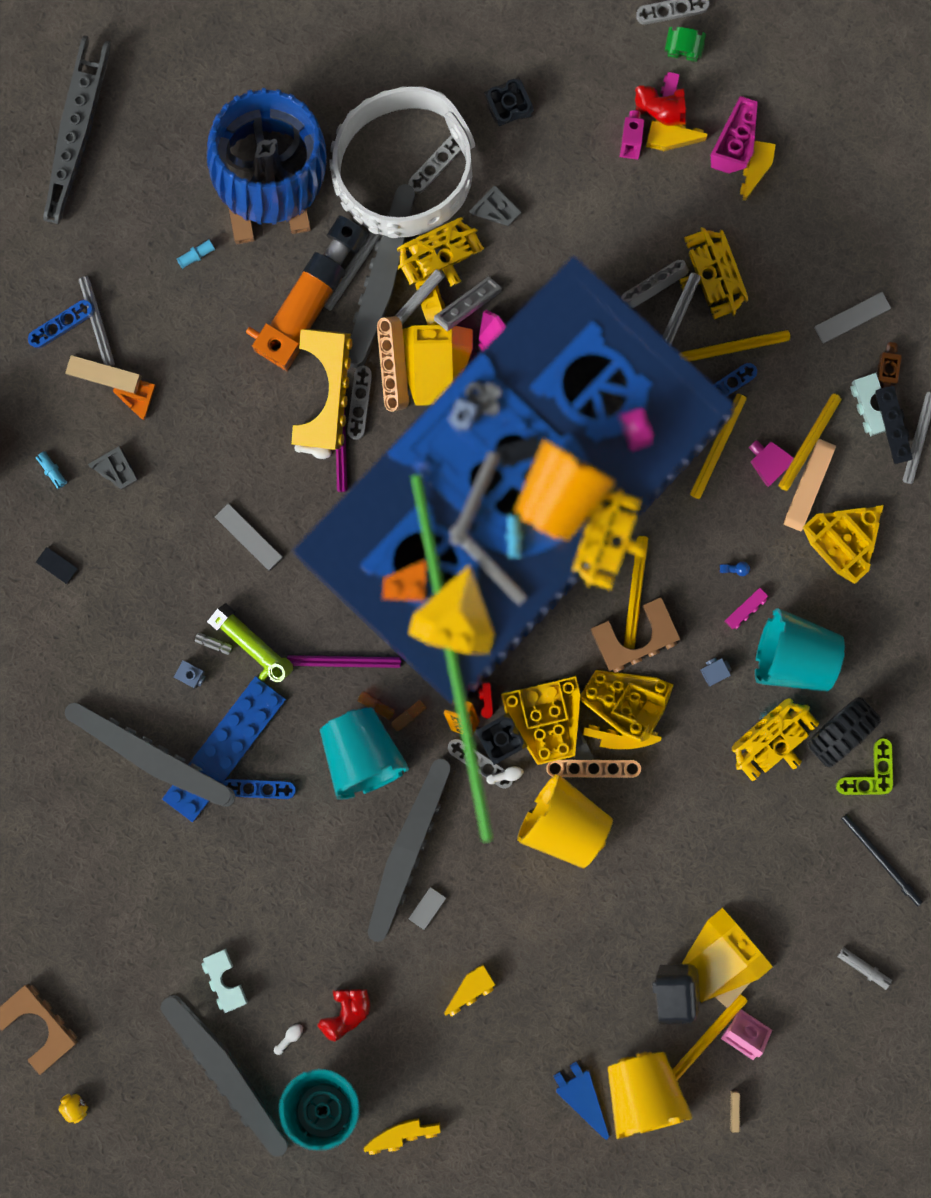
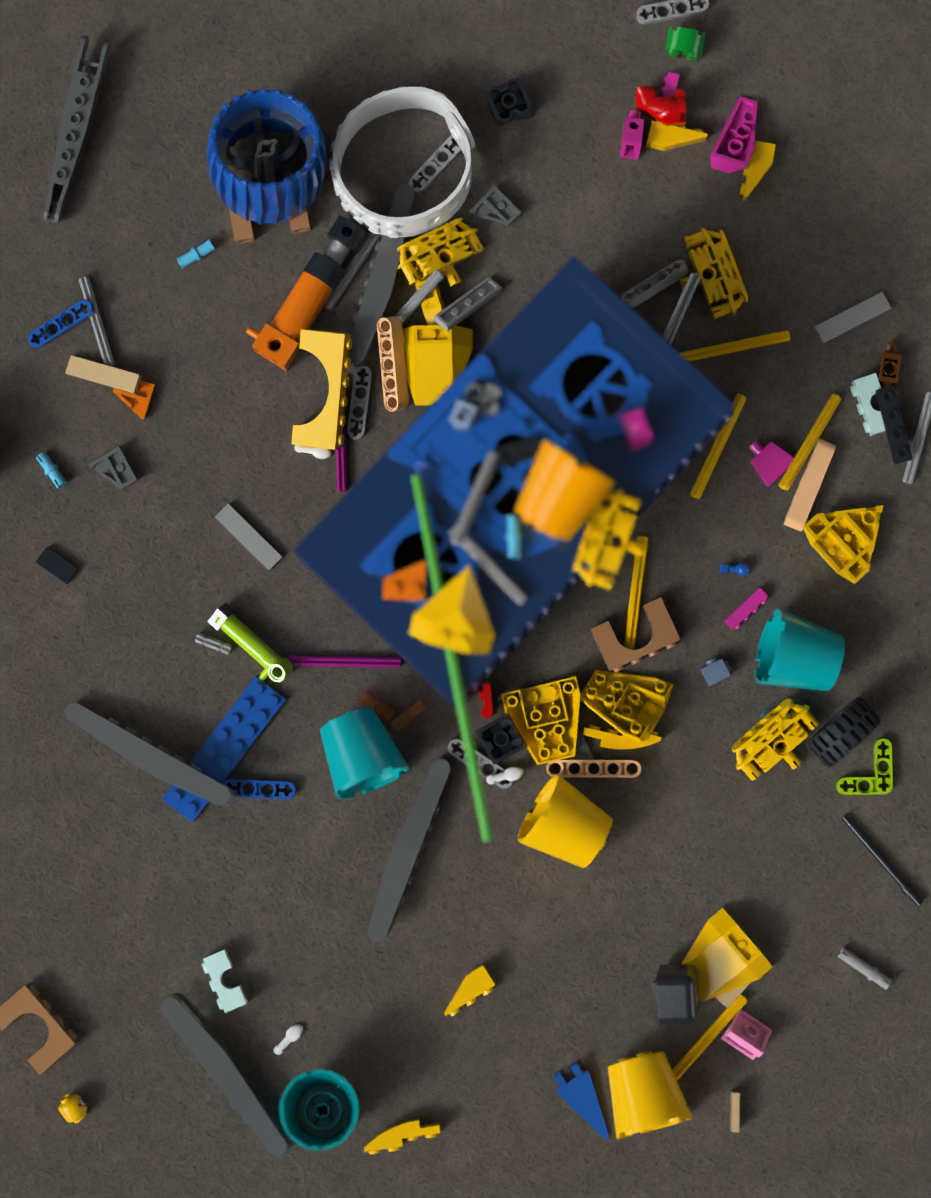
sand blue brick [174,660,205,689] -> none
red animal [317,989,370,1042] -> none
light grey tile [409,887,446,930] -> none
light orange panel [444,701,480,735] -> none
dark pink wedge [478,309,506,351] -> none
blue beam [713,363,757,397] -> none

